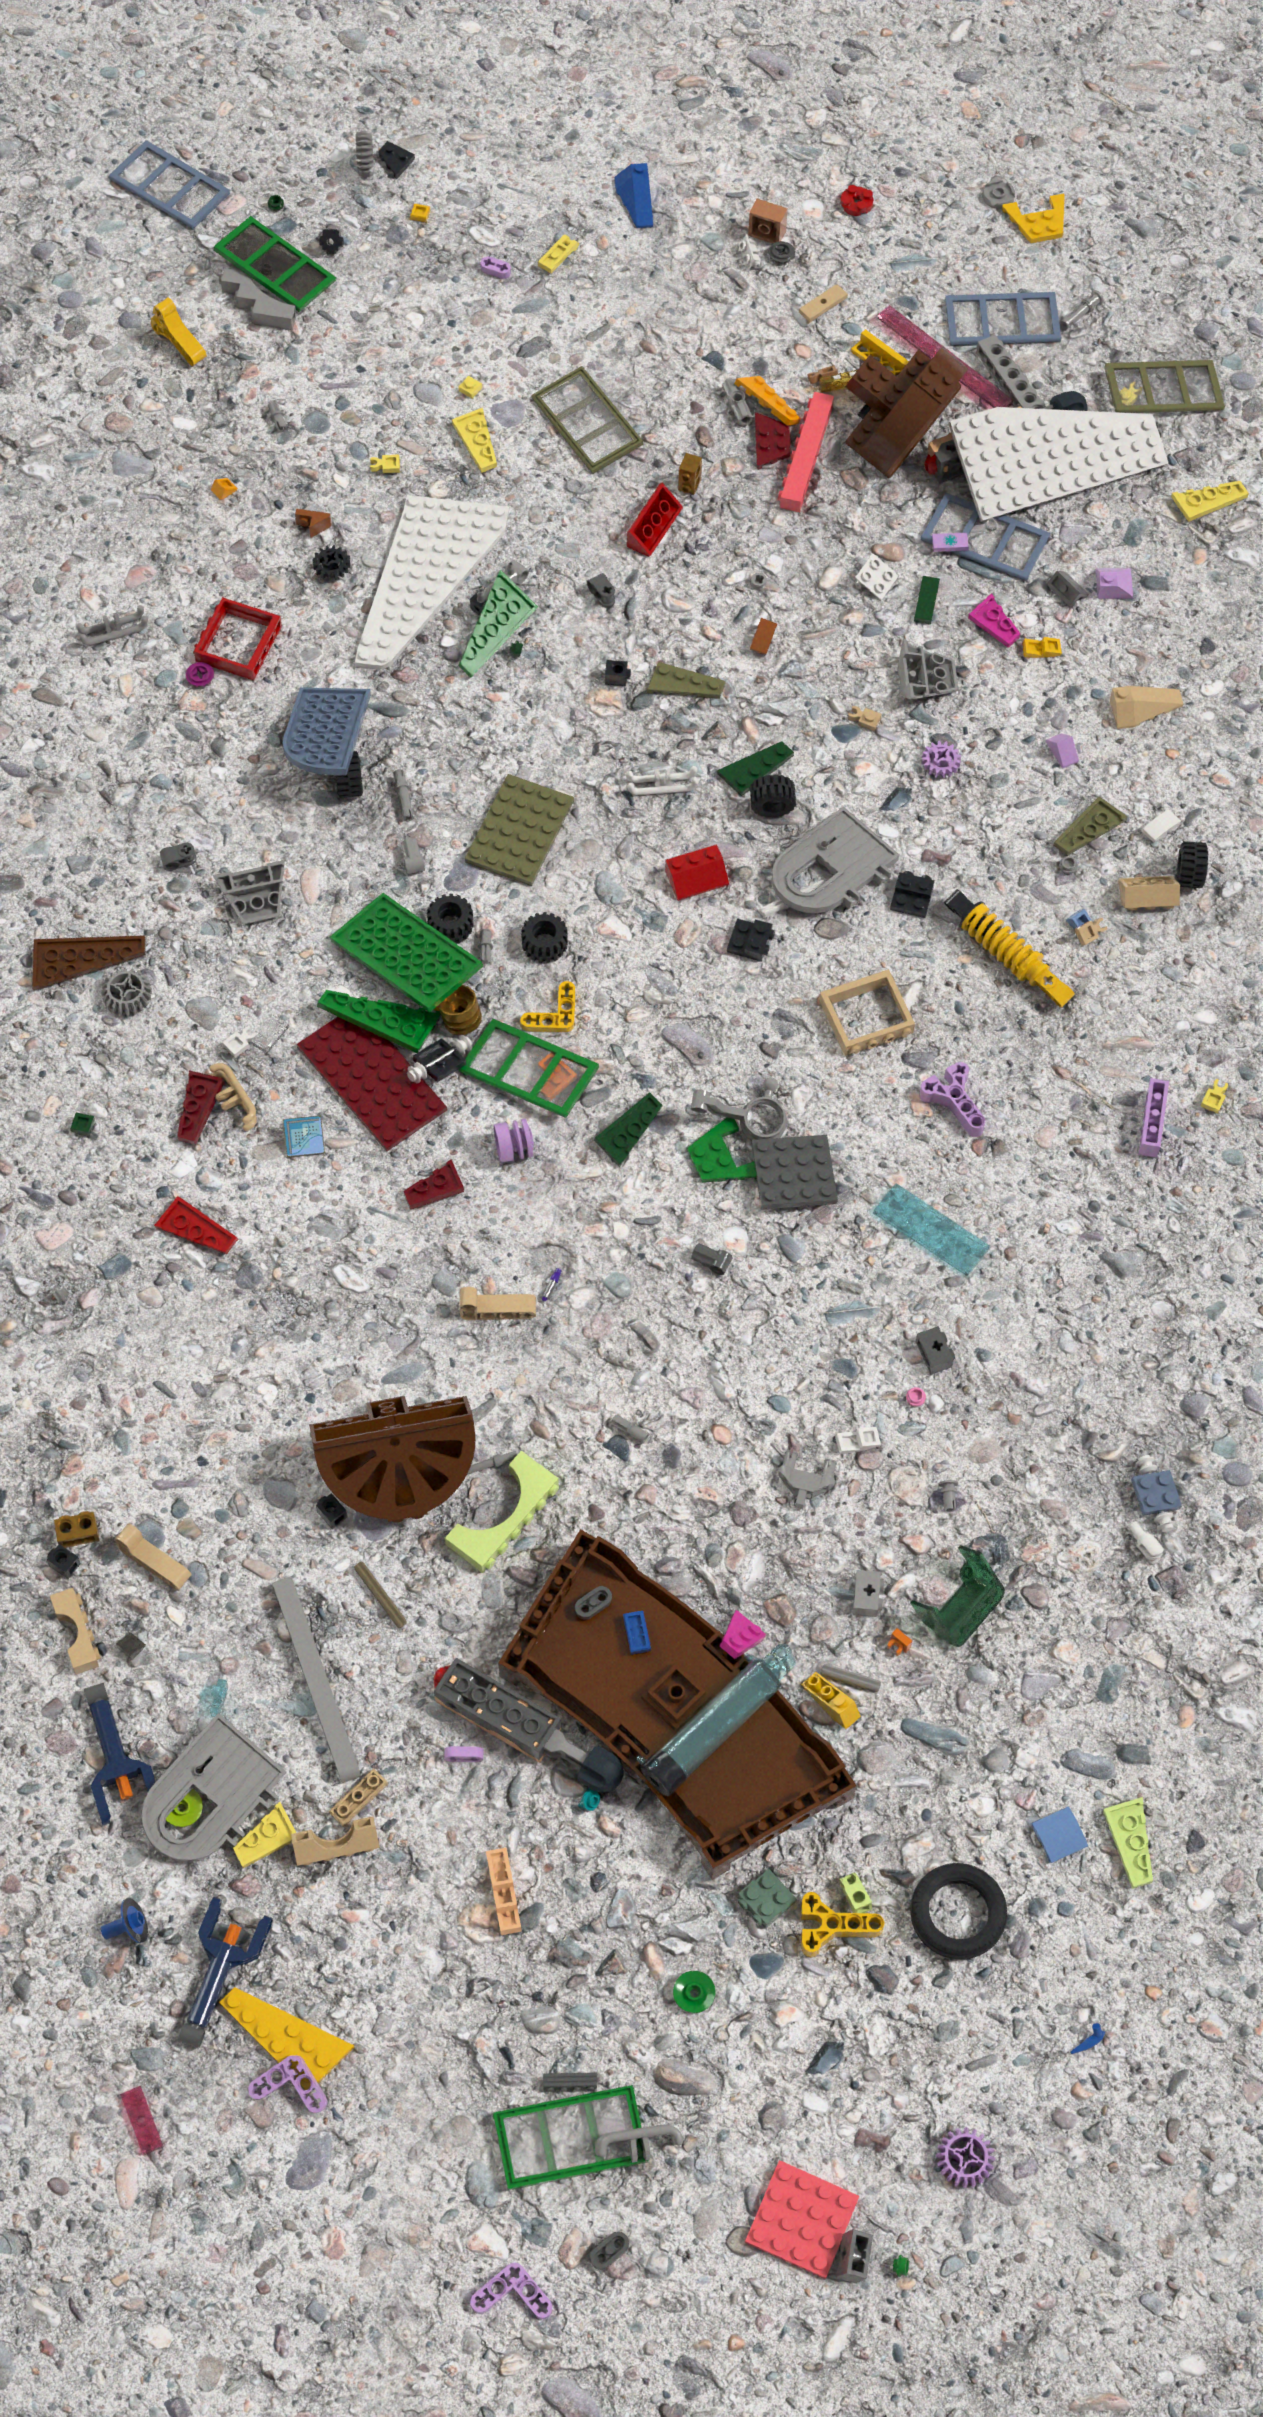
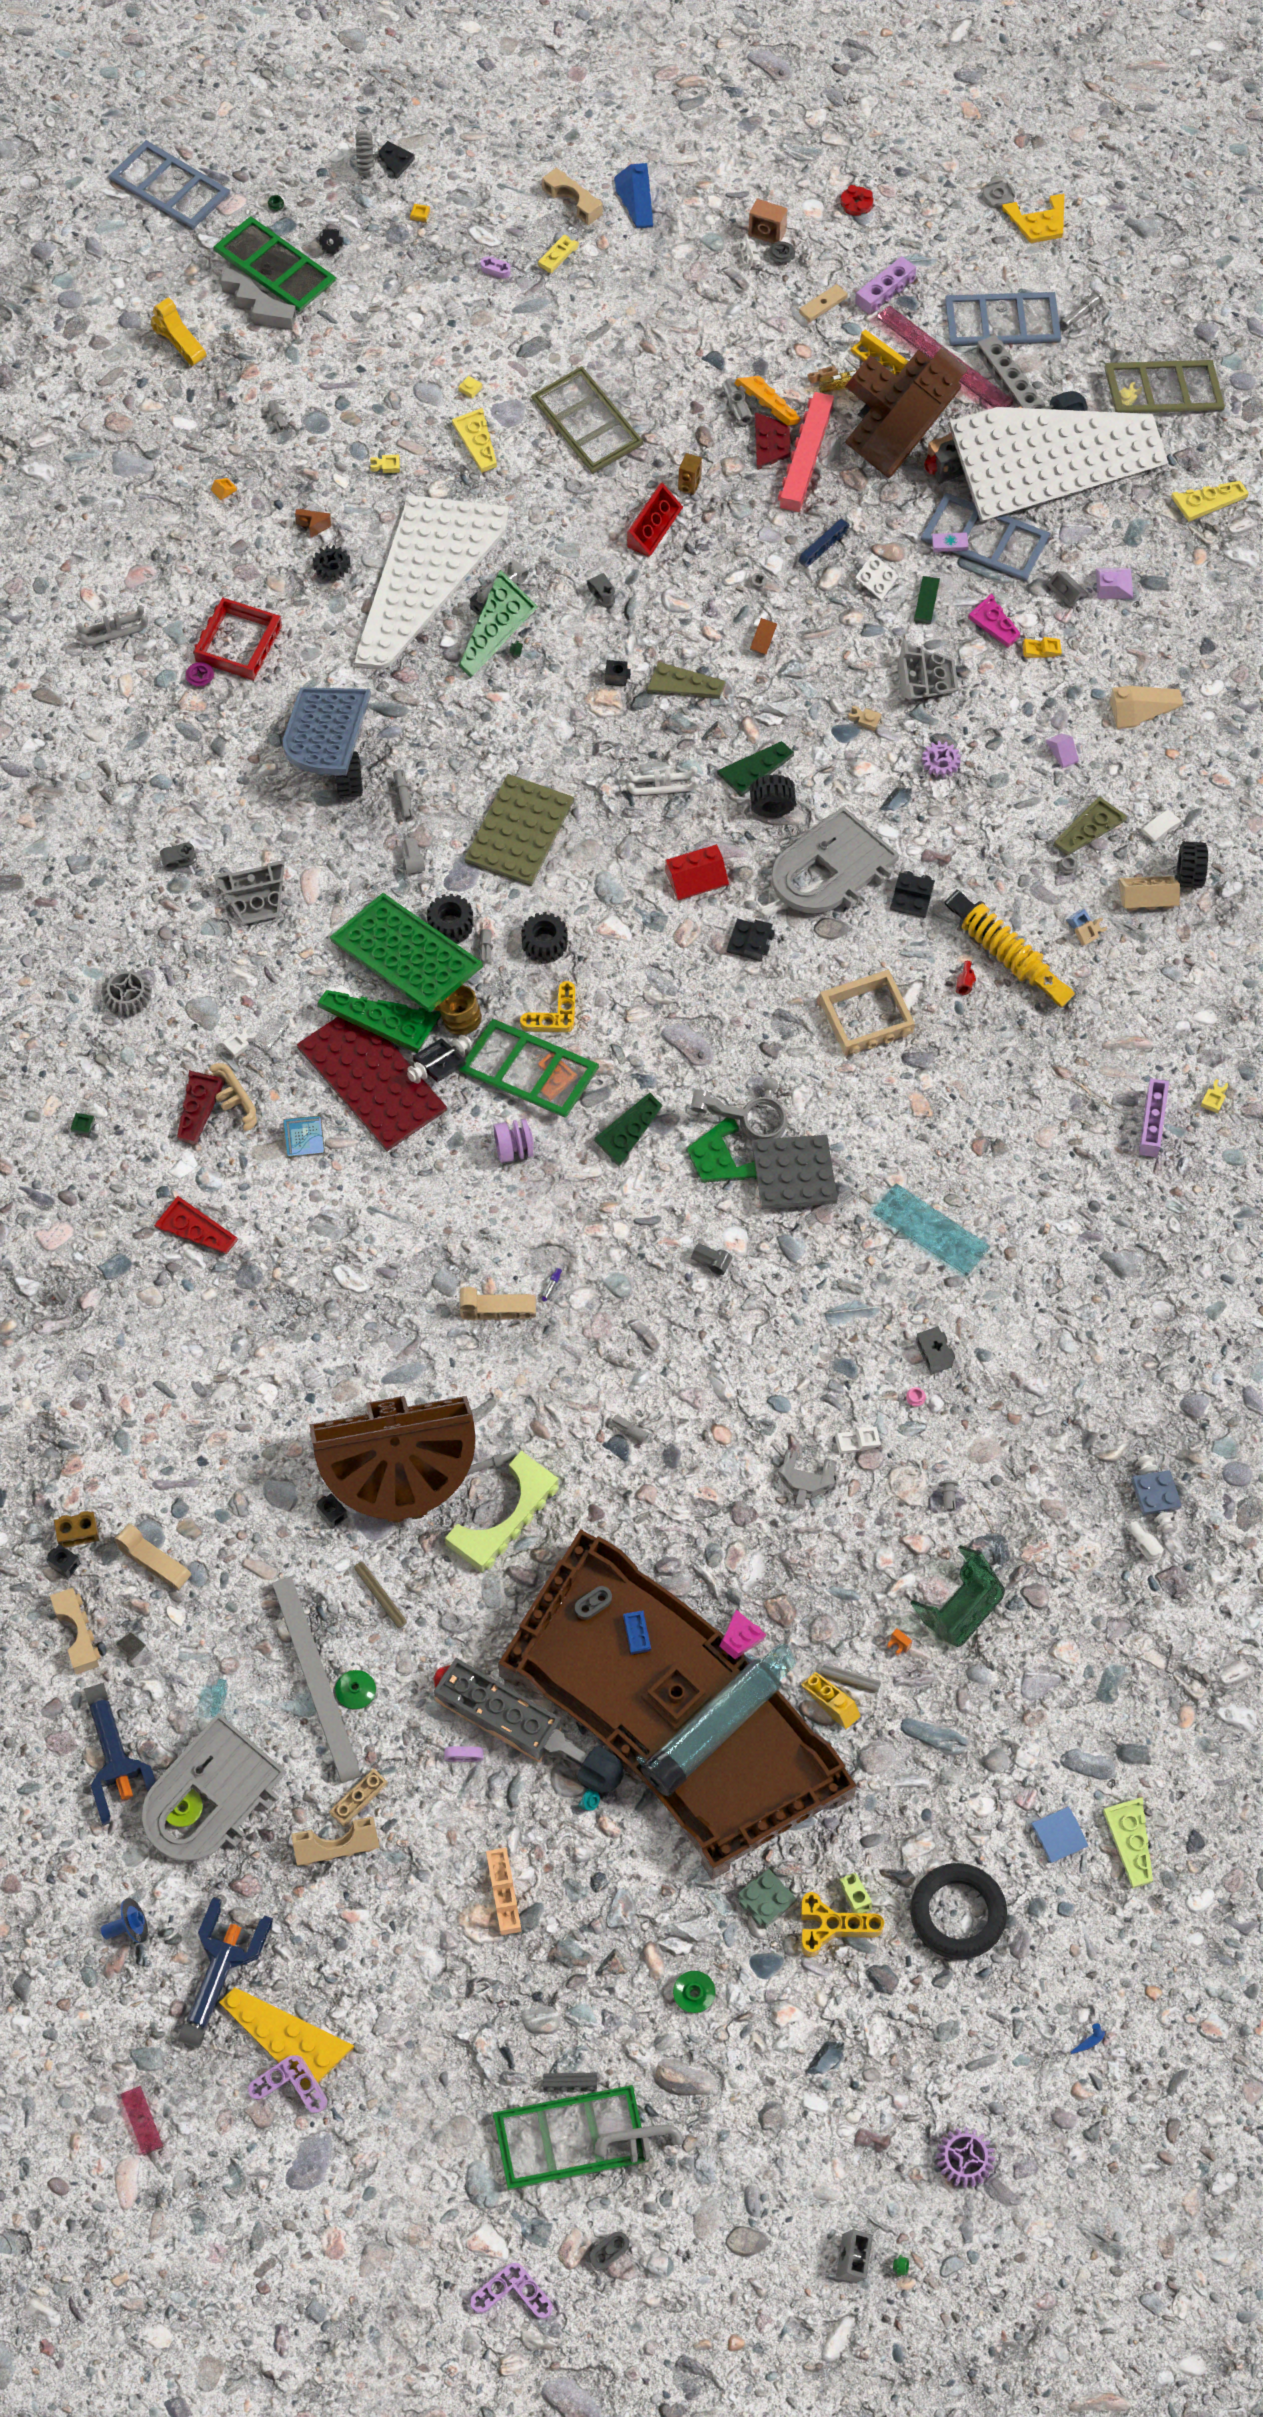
reddish brown wing [32,935,146,991] -> none
light yellow wing [233,1802,296,1868] -> none
dark red wing [403,1159,464,1210] -> none
coral plate [745,2160,859,2279] -> none
light grey brick [853,1570,884,1617] -> none
lavender beam [920,1062,985,1137] -> none
none -> green dish [335,1670,376,1710]
none -> tan arch [542,168,603,225]
none -> dark blue beam [798,519,850,568]
none -> lavender brick [855,256,916,315]
none -> red piece [956,960,976,995]

